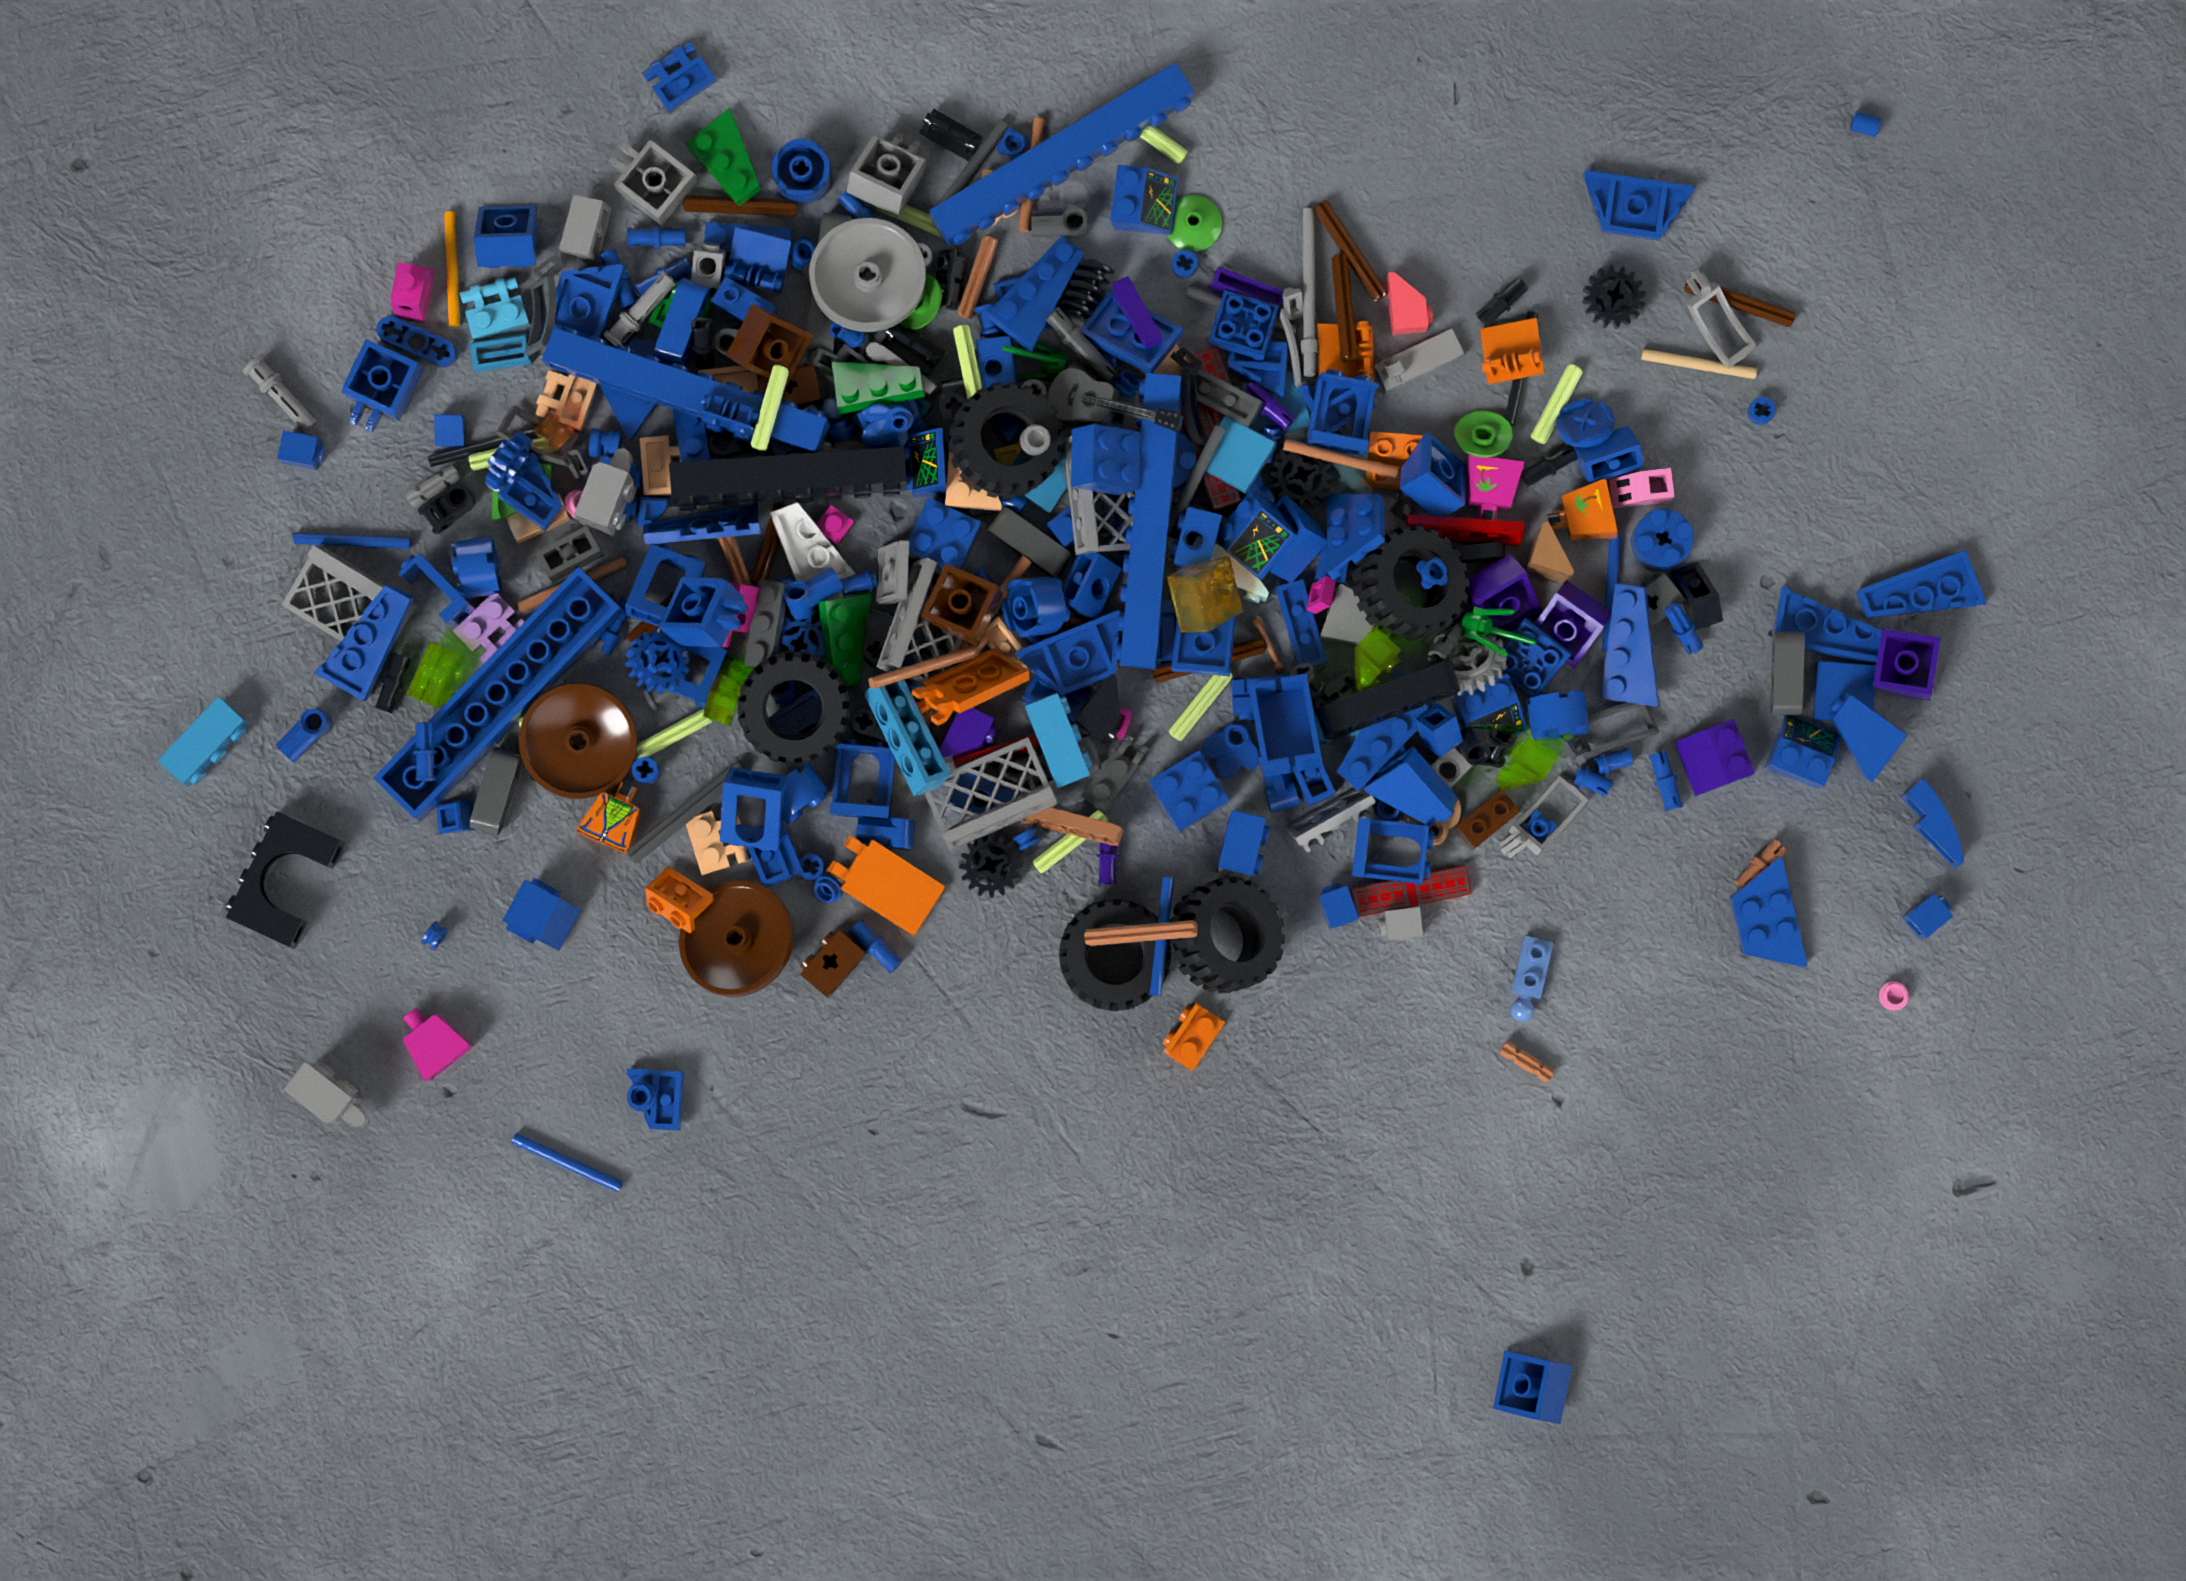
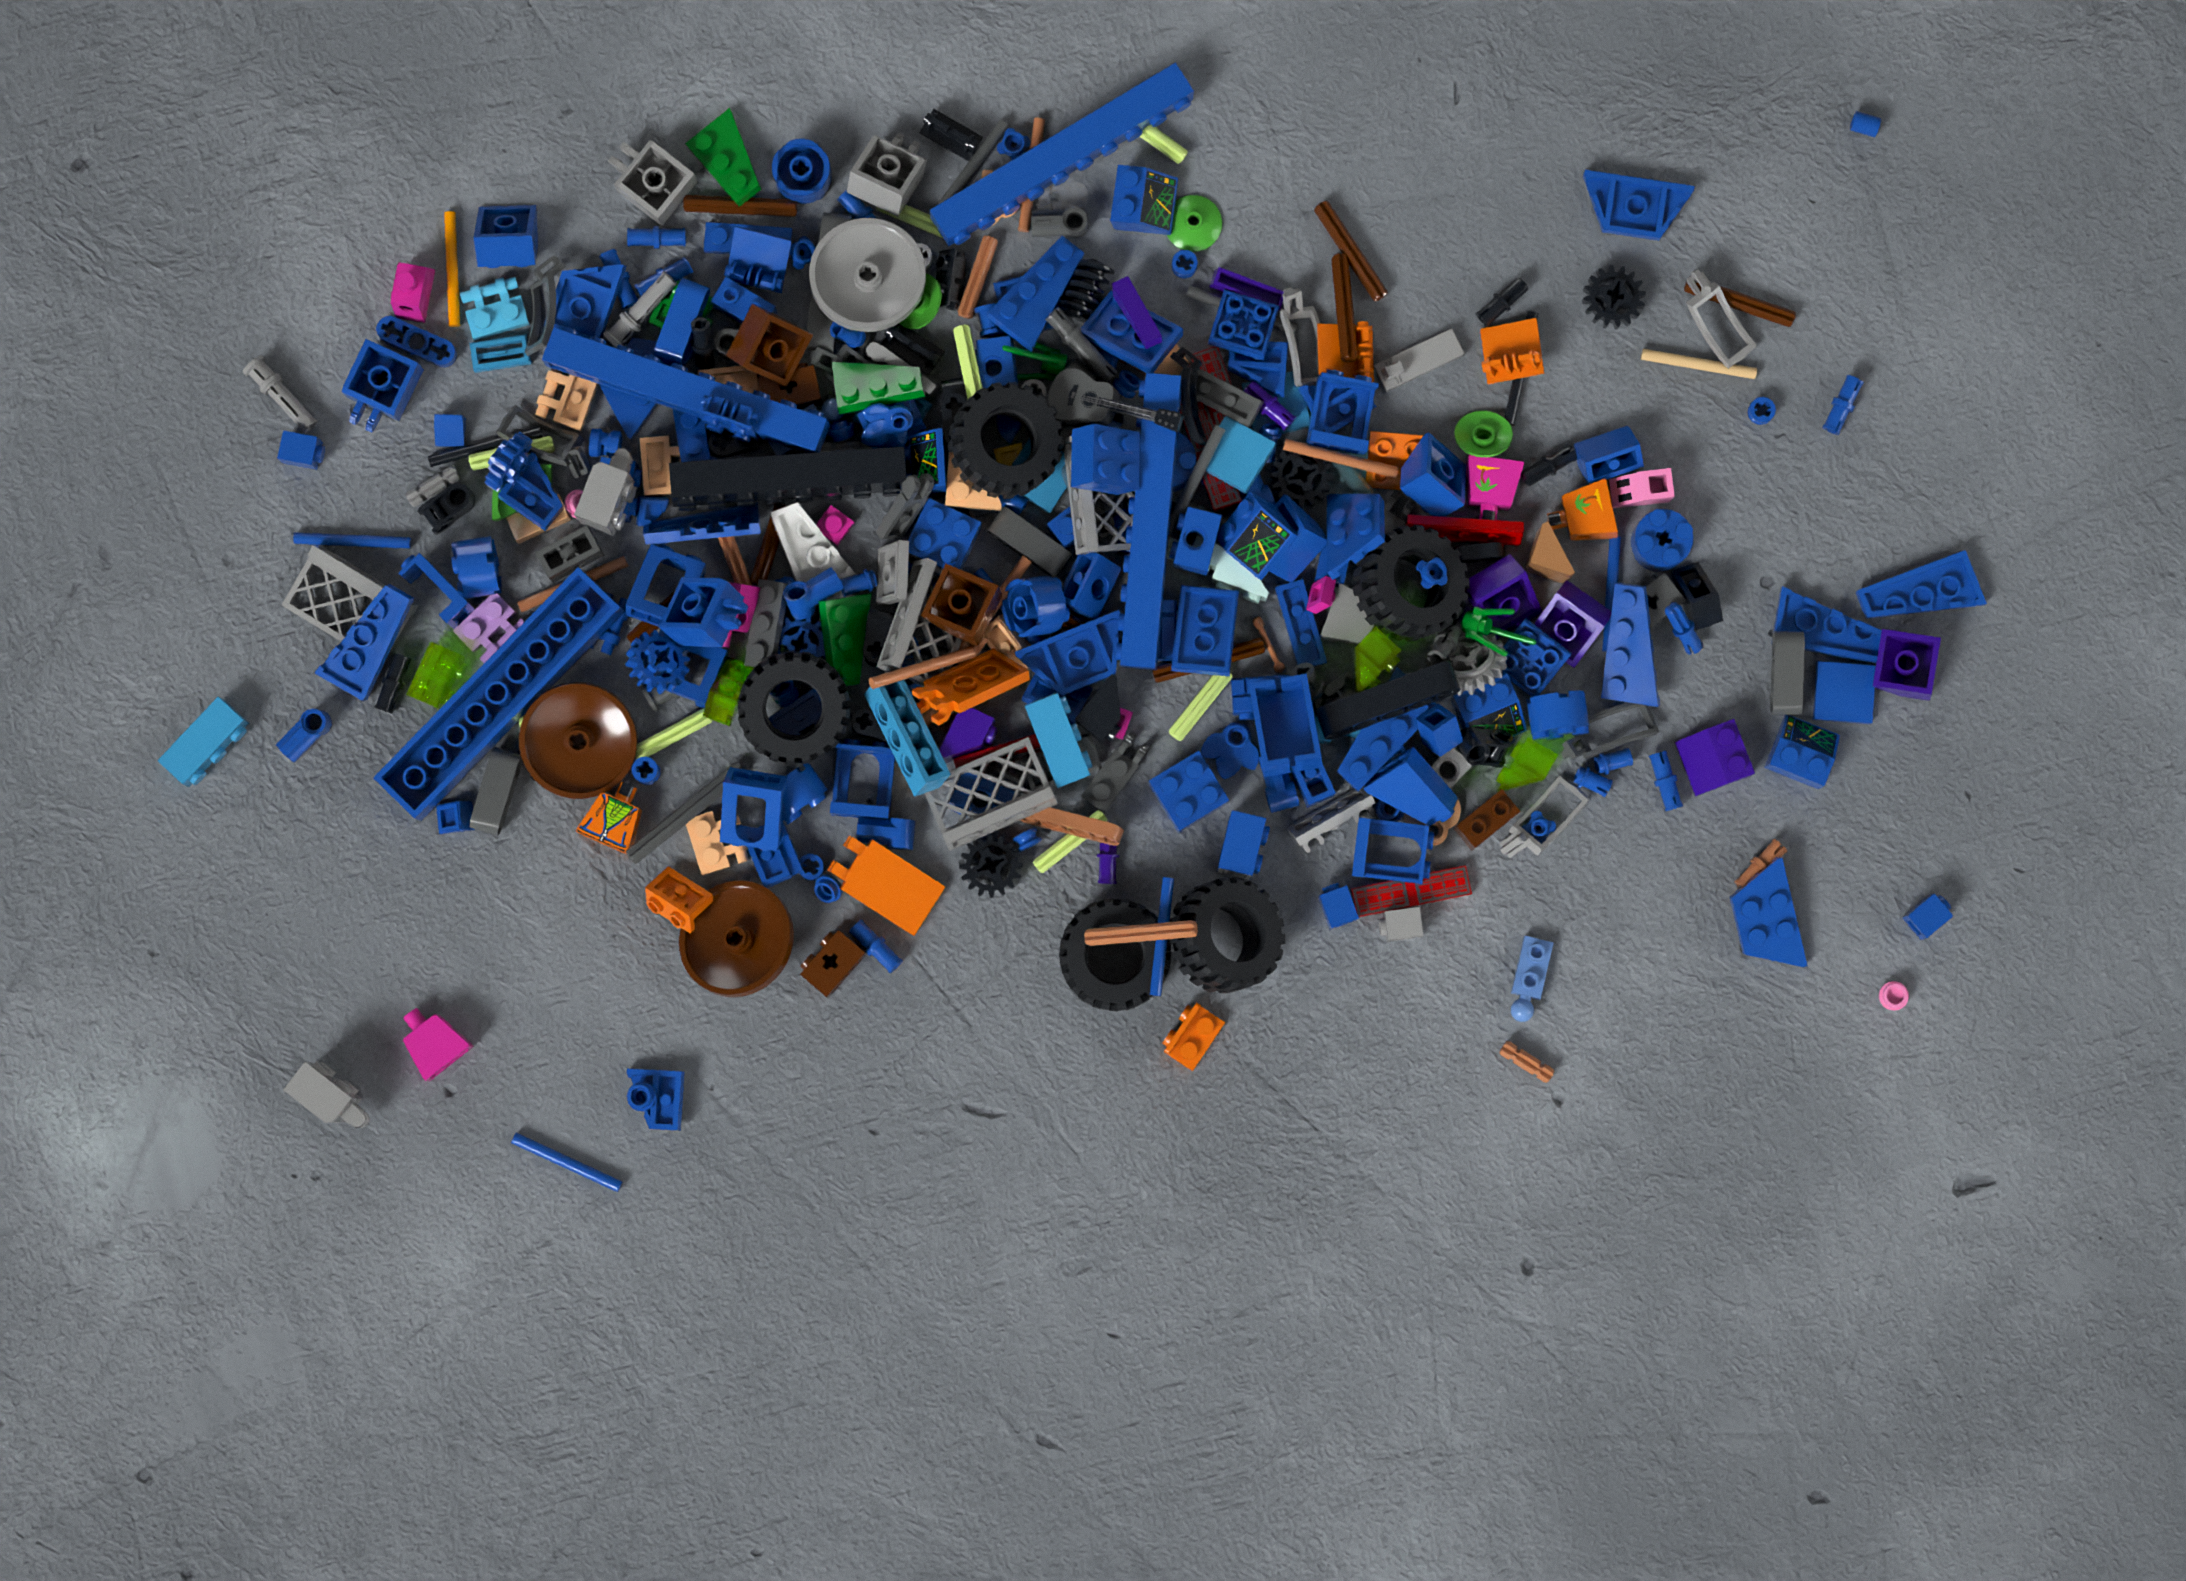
black arch [225,811,345,949] -> none
blue axle [413,722,437,781] -> none
blue bush [421,921,448,951] -> none
blue plate [502,878,581,951] -> none
clear orange wheel [533,410,574,451] -> none
light grey hinge [559,195,612,263] -> none
blue plate [642,41,717,113] -> none
light grey brick [691,243,727,288] -> none
yellowish green axle [751,365,789,450] -> none
light grey tile [1020,424,1051,455] -> none
clear yellow slope [1167,556,1243,632] -> none
light grey bar [1301,208,1318,377] -> none
coral slope [1386,272,1433,335] -> none
blue slope [1493,1351,1572,1424] -> none
yellowish green axle [1531,364,1583,444] -> none
blue tile [1556,398,1615,448] -> none
blue slope [1828,692,1907,783] -> none
blue slope [1901,778,1964,868] -> none
none -> dark grey hinge [876,473,935,539]
none -> blue pin [1822,375,1864,435]

